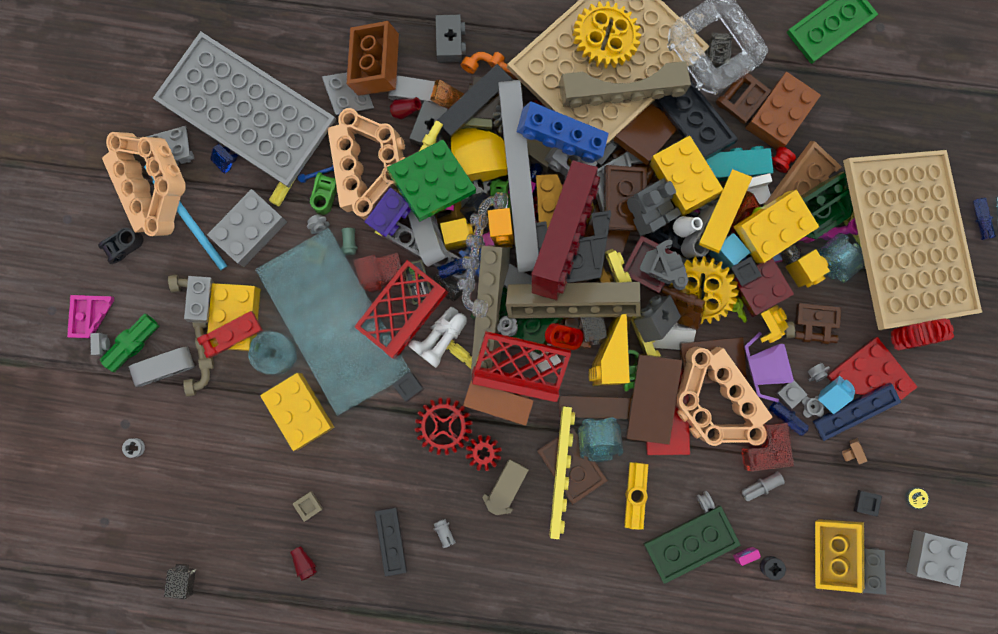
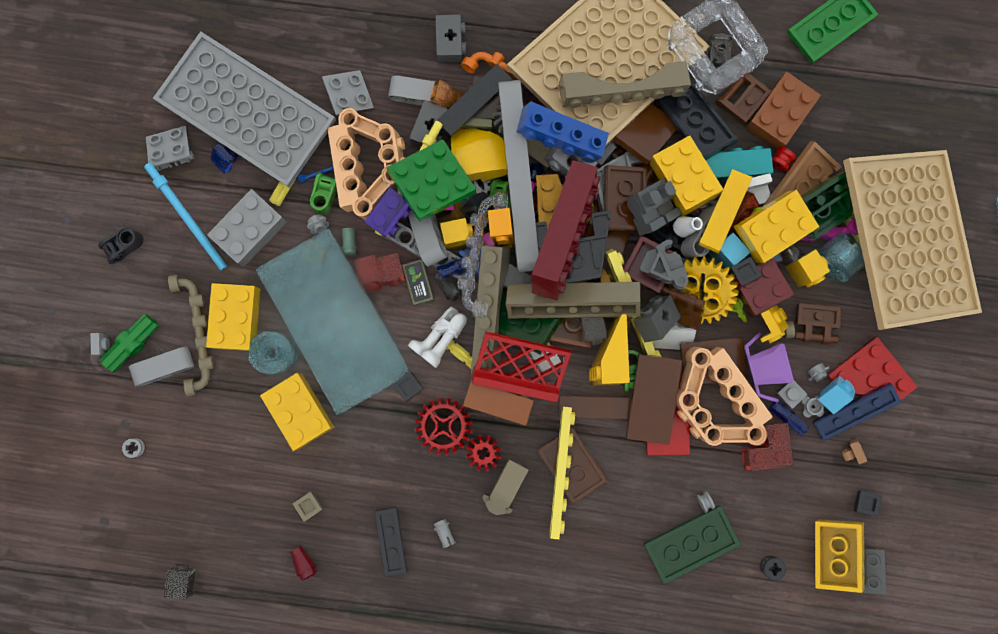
dark pink wing [67,295,114,339] -> none
light nougat brick [102,132,185,236] -> none
light grey brick [184,276,213,323] -> none
red plate [197,311,263,359] -> none
dark orange brick [346,21,399,96] -> none
red fence [354,260,449,359] -> none
dark red cone [390,97,422,120] -> none
light grey plate [497,316,518,337] -> none
red plate [545,323,583,350] -> none
yellow gear [572,1,641,69] -> none
clear light blue brick [578,418,623,462] -> none
yellow piece [624,462,648,530] -> none
dark pink tile [733,547,761,566] -> none
light grey axle [742,471,785,501] -> none
red gear [891,318,954,350] -> none
tile [905,487,929,509] -> none
light grey brick [906,530,968,587] -> none
clear blue axle [973,198,996,240] -> none

